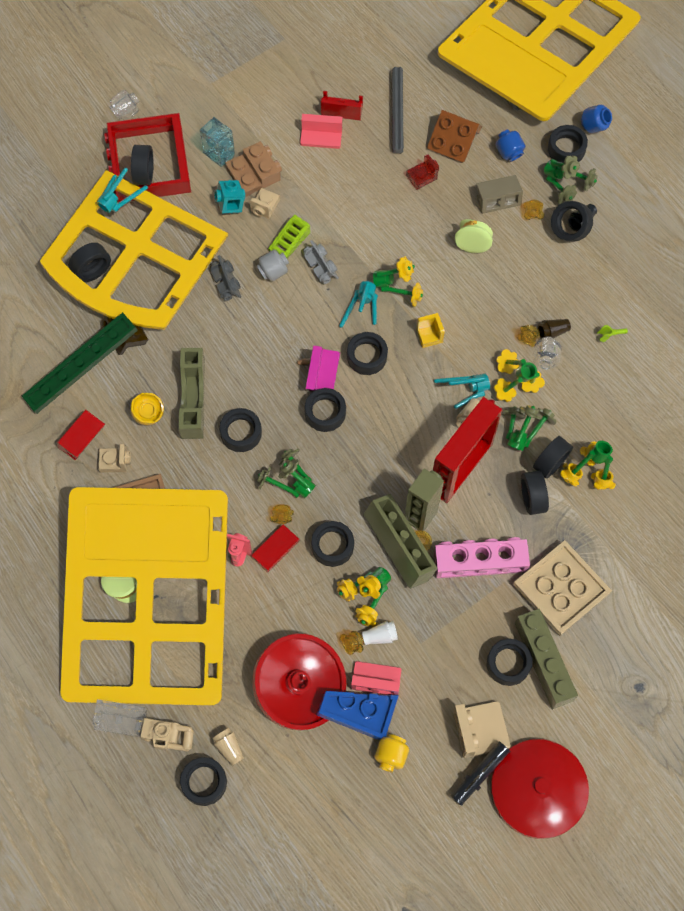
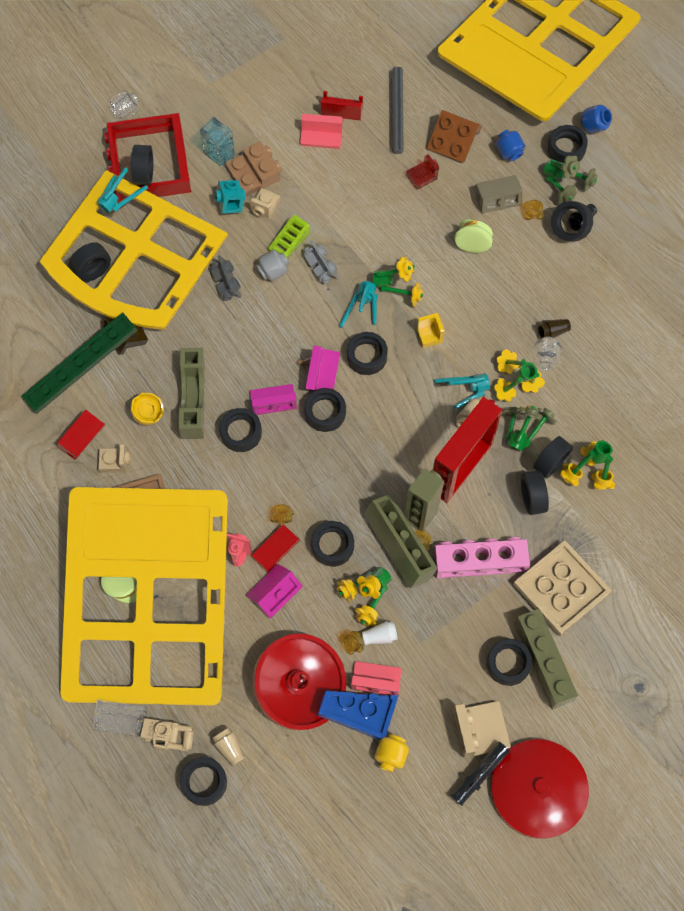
plant [257,449,316,499] -> none
clear yellow plate [517,325,540,347] -> none
lime hand [597,325,628,342] -> none
none -> dark pink panel [246,564,303,619]
none -> dark pink panel [250,384,297,415]

